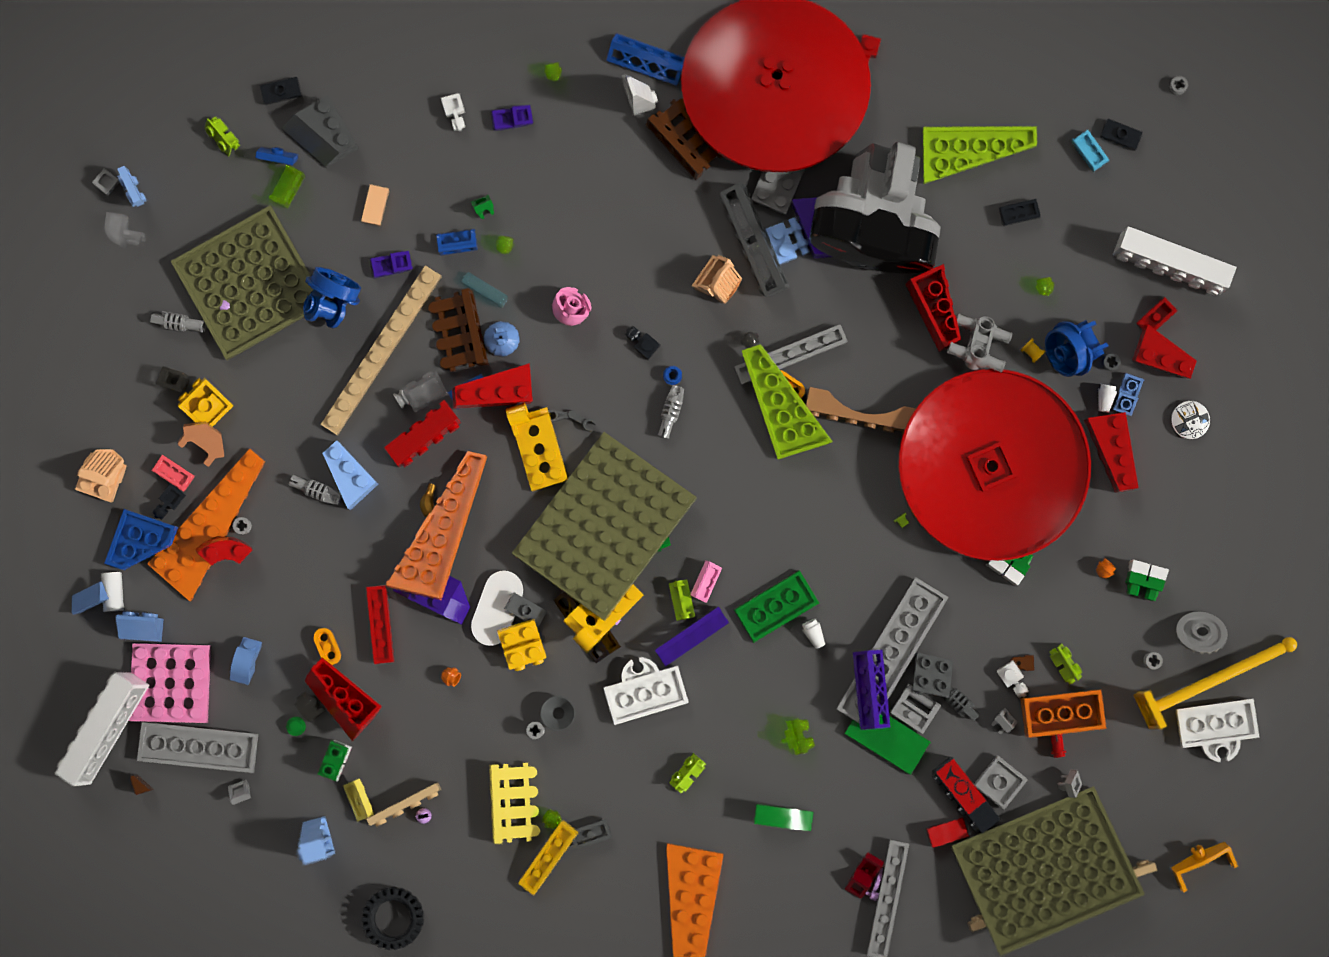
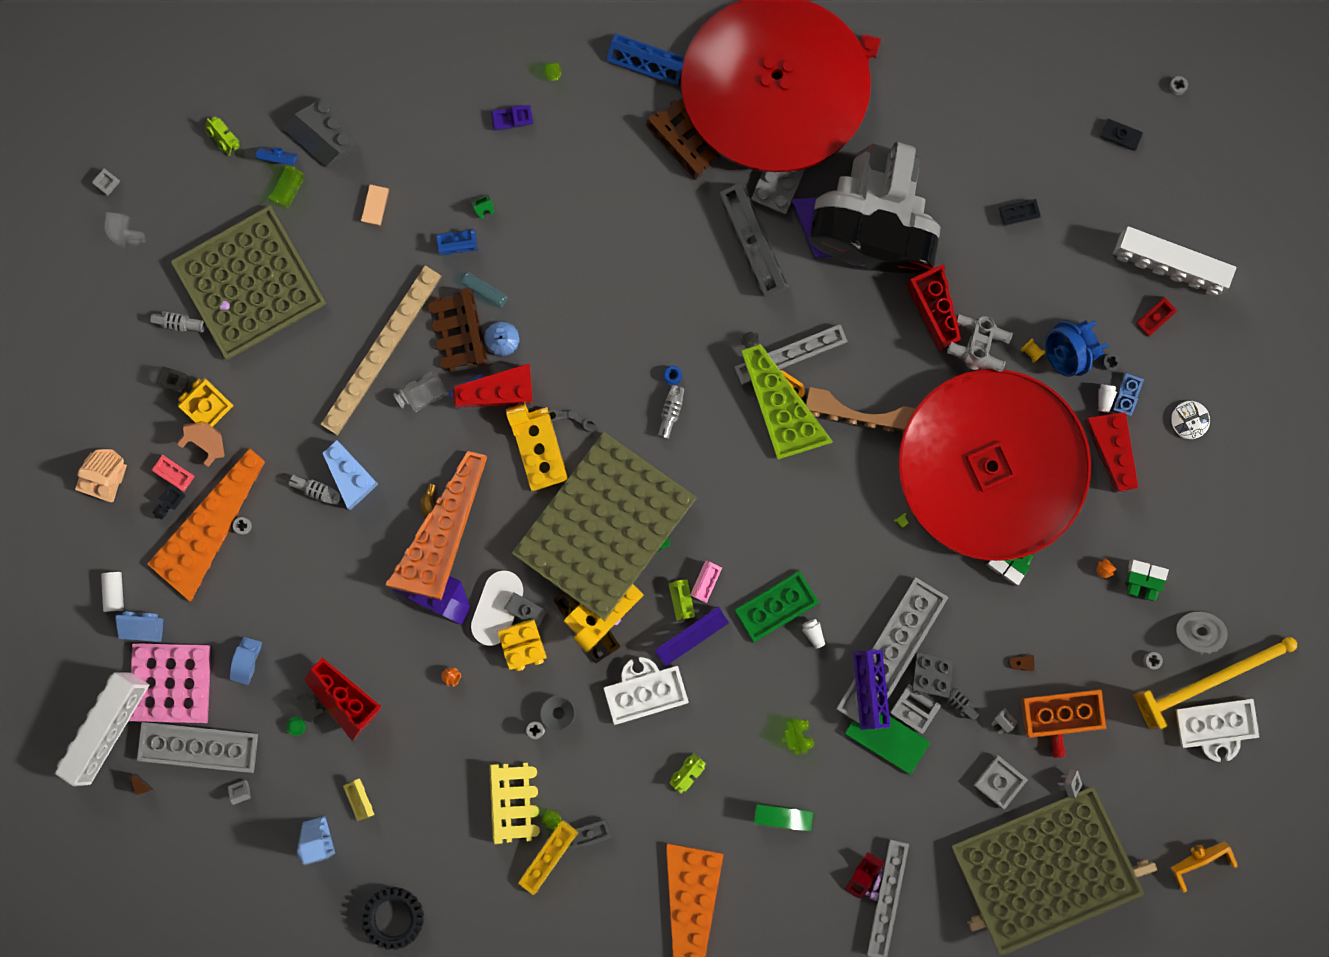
medium blue slope [72,581,109,615] -> none
blue plate [104,509,178,570] -> none
light blue plate [117,166,147,207] -> none
red brick [195,537,253,566] -> none
black plate [260,77,302,105] -> none
blue piece [303,267,361,329] -> none
light orange plate [314,628,341,665] -> none
green hips [318,740,352,781] -> none
red gear [366,585,394,664] -> none
tan plate [366,783,441,827] -> none
dark purple slope [370,251,413,278] -> none
red wedge [384,400,461,468] -> none
lavender hinge [416,808,432,824] -> none
white plate [441,93,465,131] -> none
clear neon green plate [496,236,515,254] -> none
bright pink cylinder [552,287,591,326] -> none
white wedge [622,74,658,115] -> none
black plate [625,326,661,360] -> none
light nougat piece [692,255,742,304] -> none
light blue plate [765,217,809,265] -> none
lime wing [922,126,1037,185] -> none
red slope [926,817,968,848] -> none
brick [932,757,1000,834] -> none
white plate [997,660,1029,698] -> none
clear neon green plate [1036,277,1055,296] -> none
lime hinge [1049,644,1082,685] -> none
medium azure plate [1071,130,1109,172] -> none
red wedge [1132,324,1197,379] -> none

